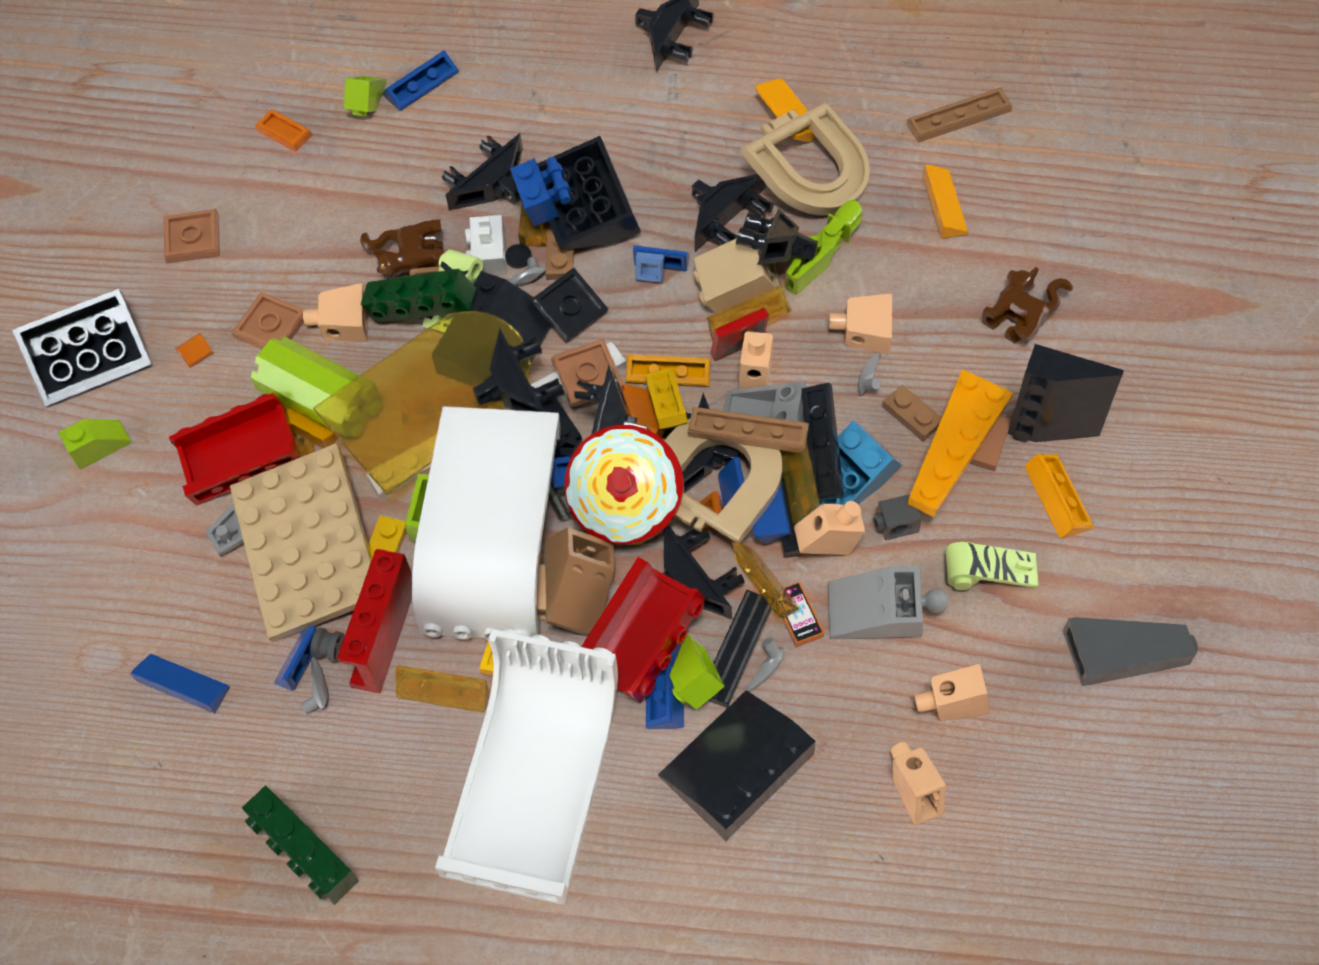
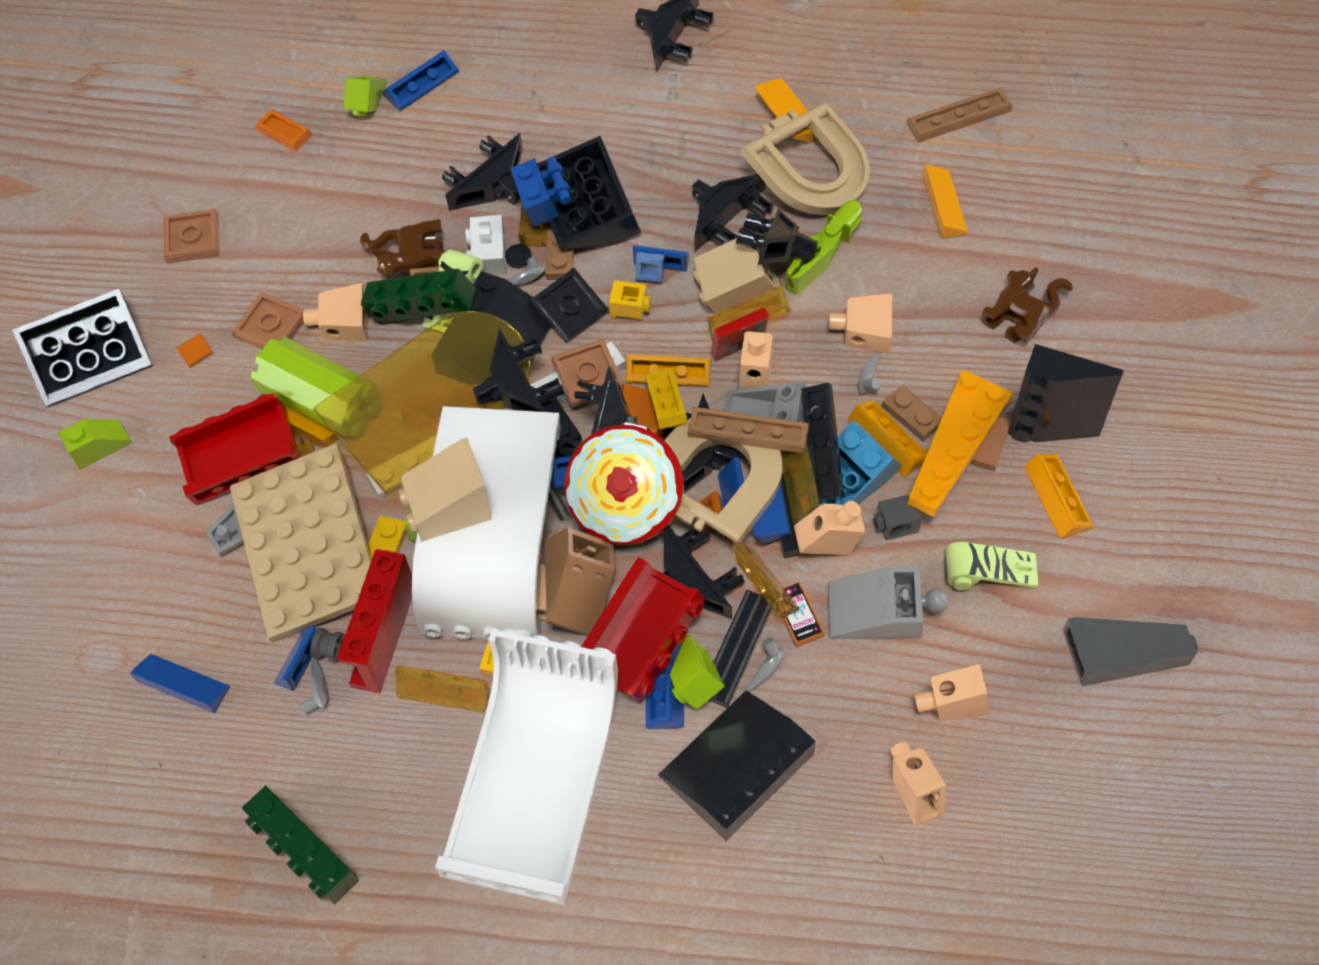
none -> tan slope [398,437,492,542]
none -> yellow brick [609,280,651,319]
none -> light orange slope [848,400,927,477]

